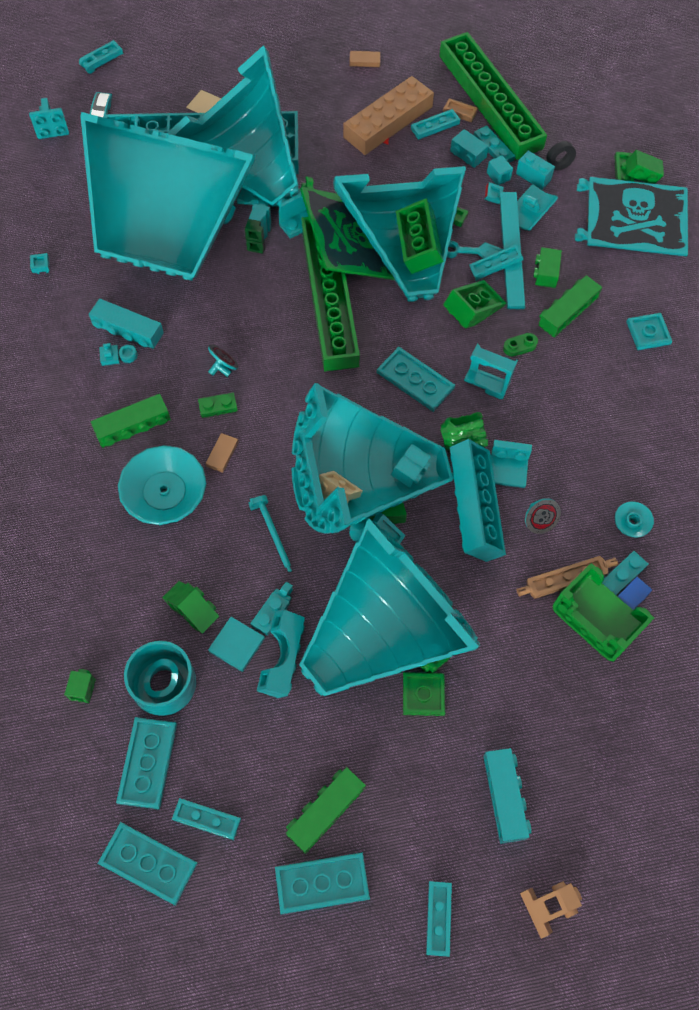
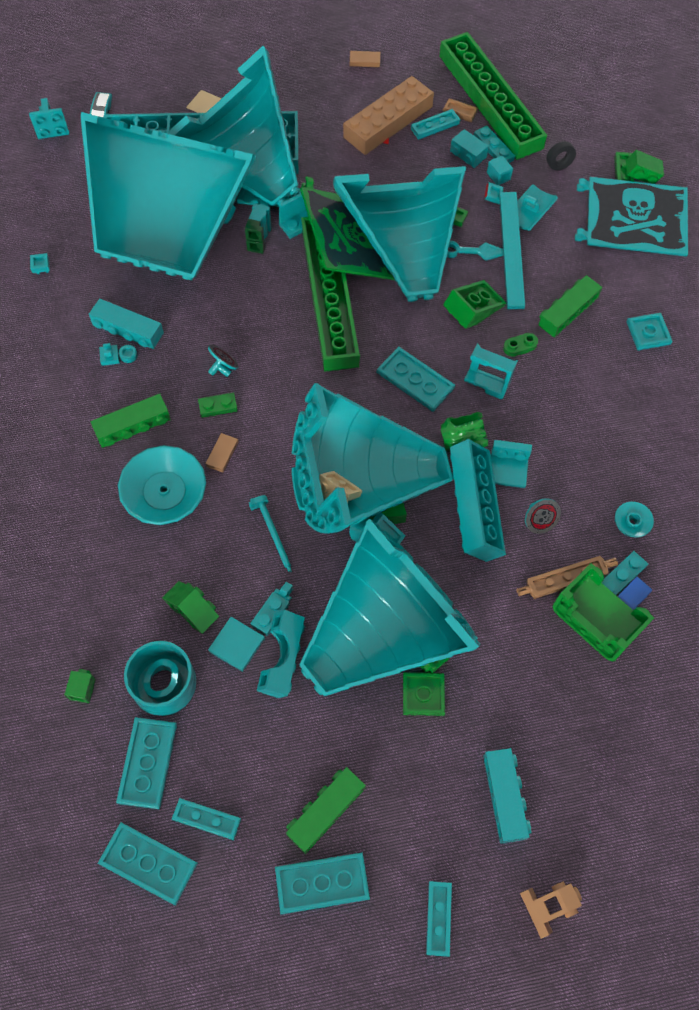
teal plate [79,40,123,74] -> none
teal brick [391,444,431,488] -> none
green brick [395,198,444,274] -> none
teal tile [469,244,524,281] -> none
teal brick [516,150,555,190] -> none
green brick [533,247,562,288] -> none

